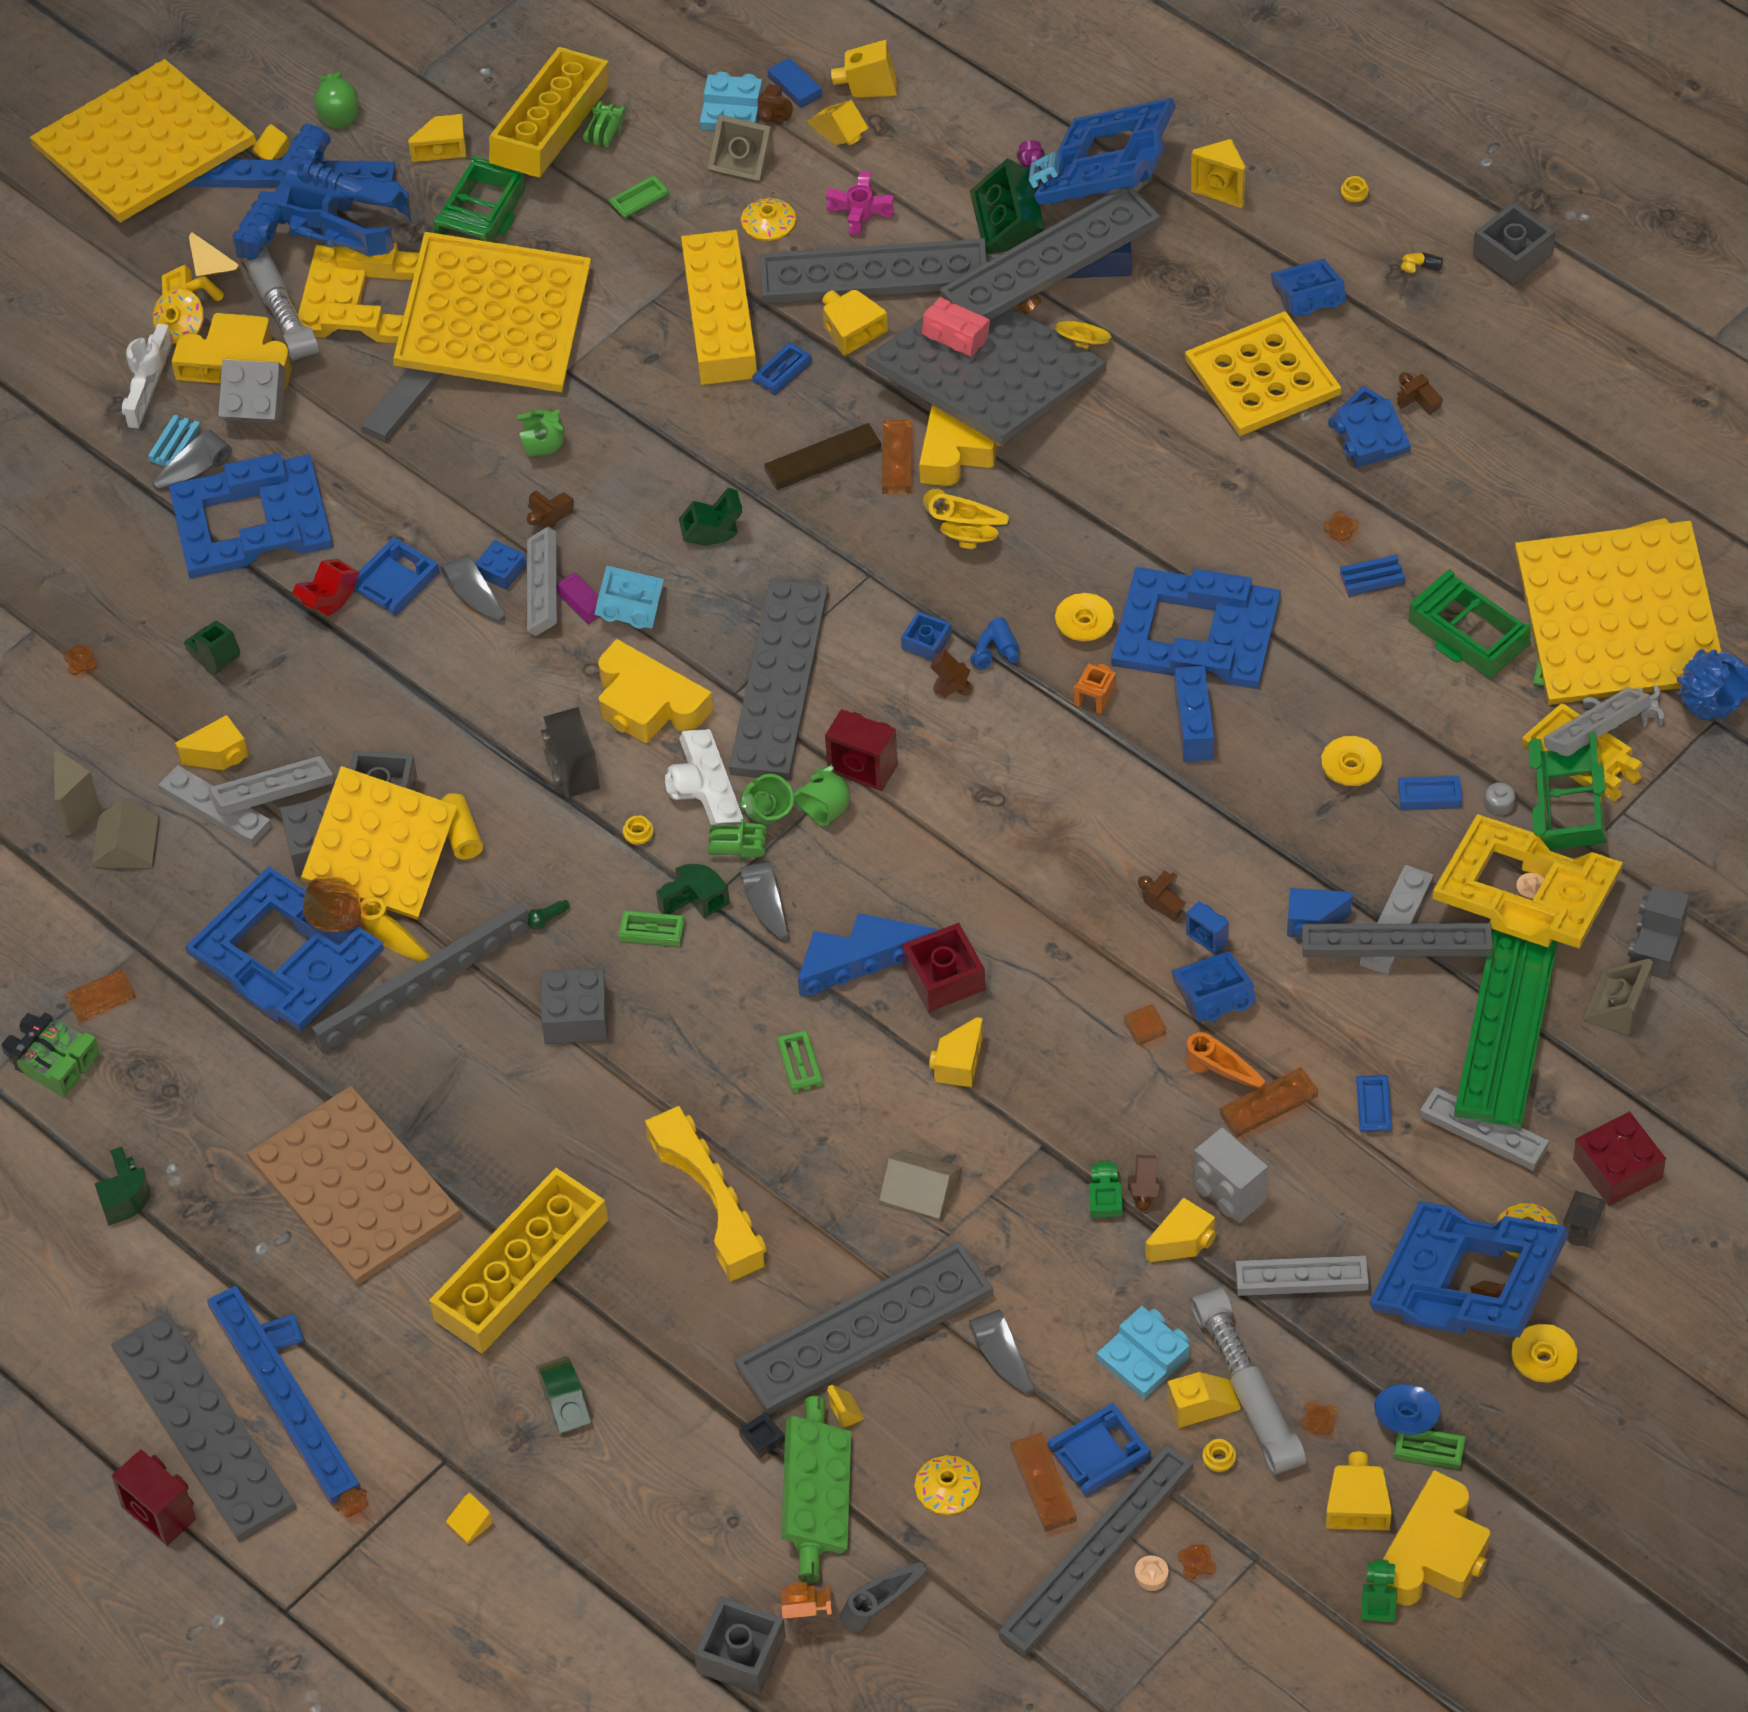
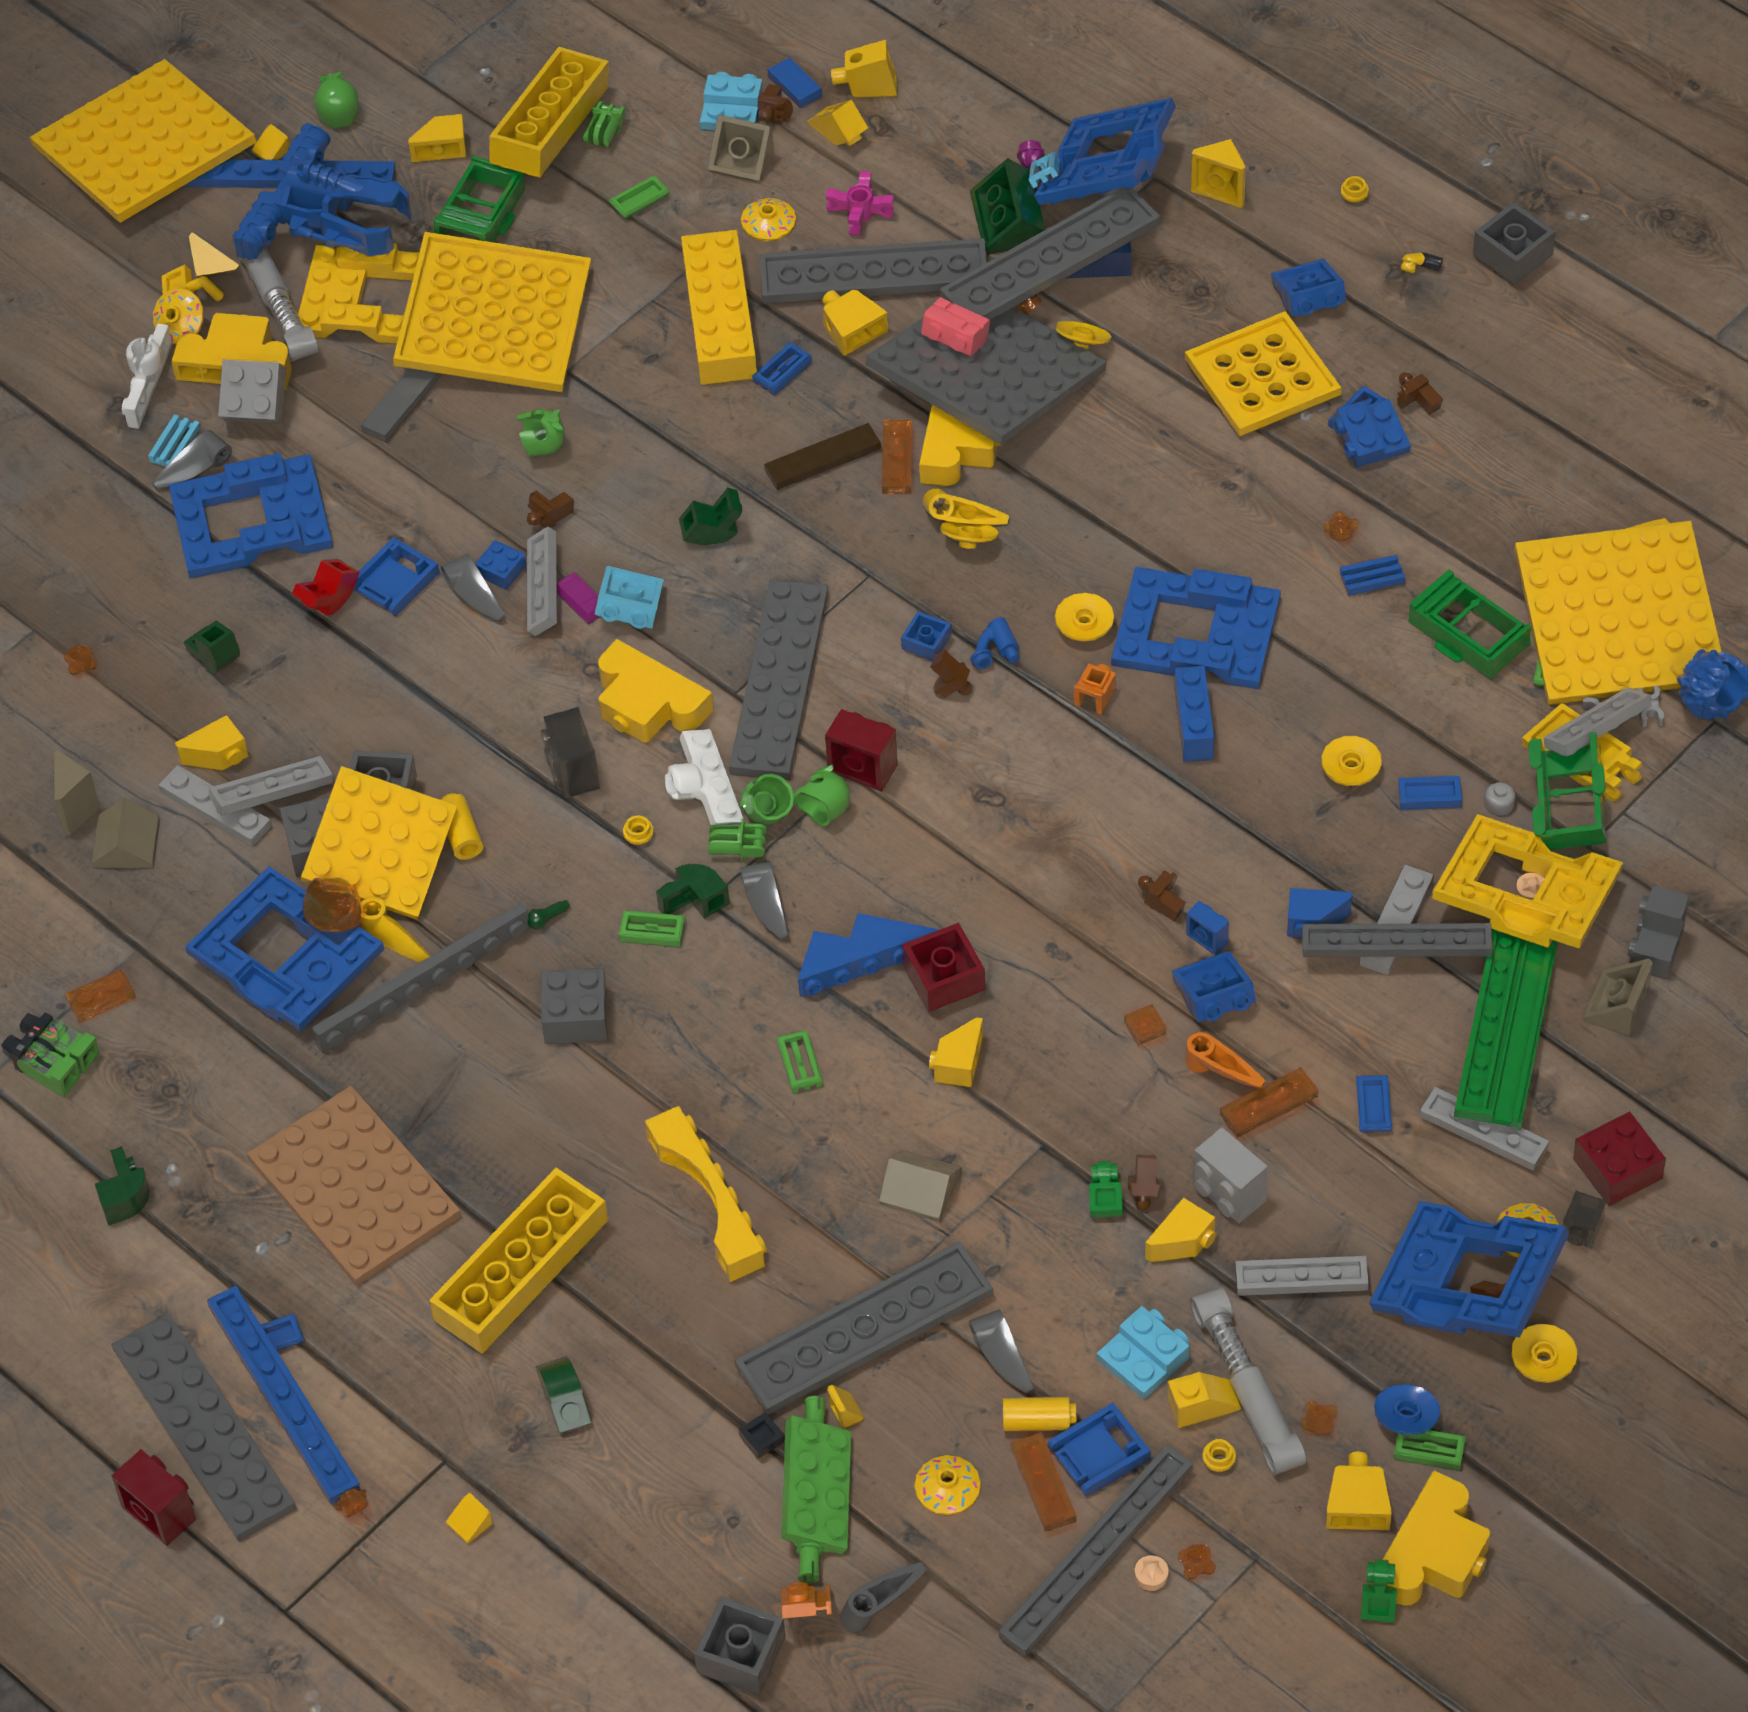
none -> yellow brick [1003,1397,1076,1431]

